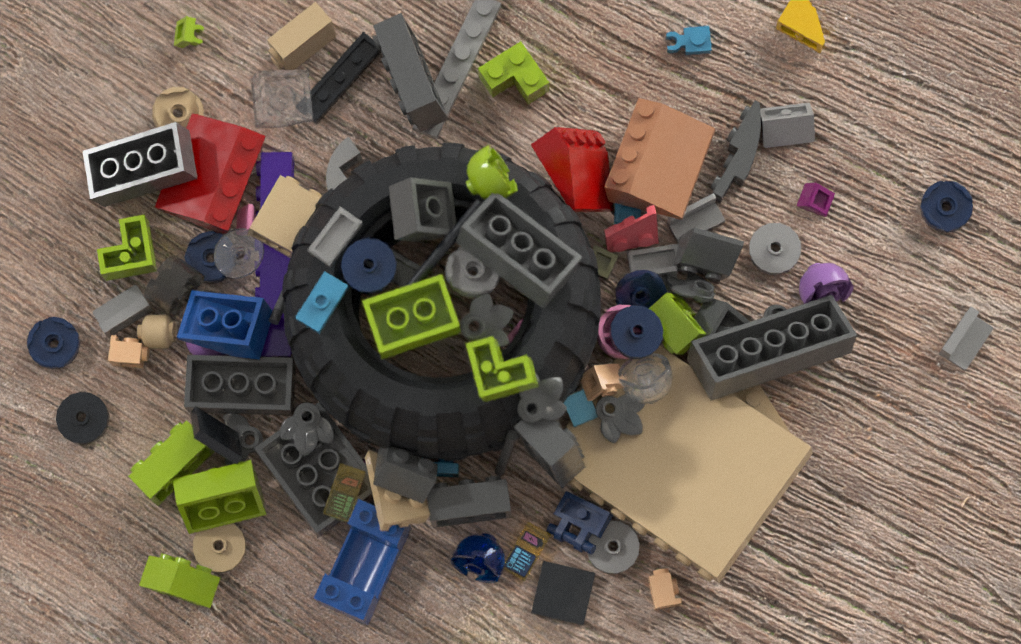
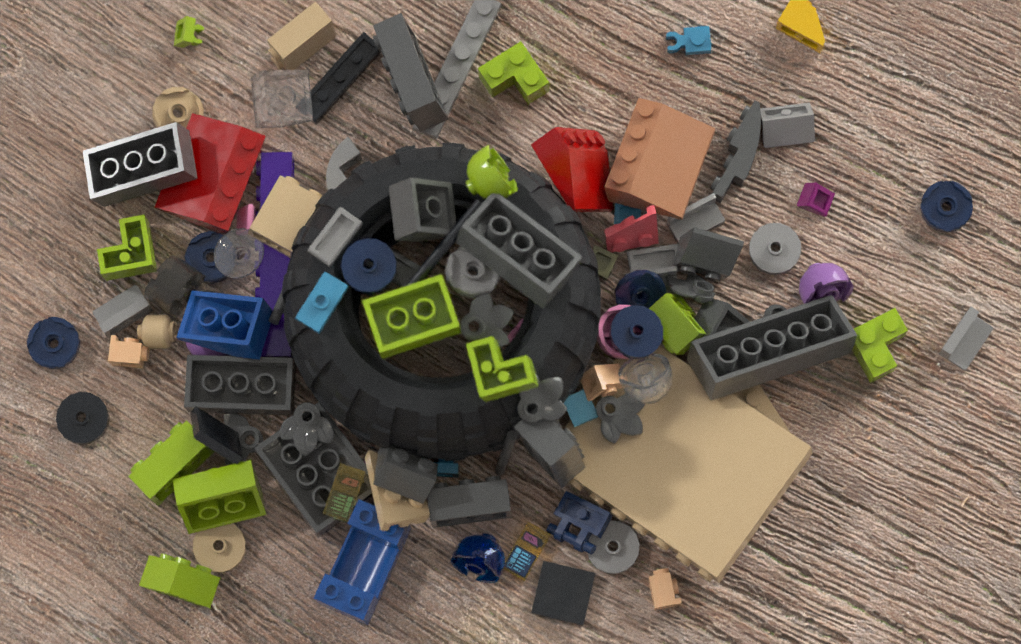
none -> lime brick [852,308,908,383]

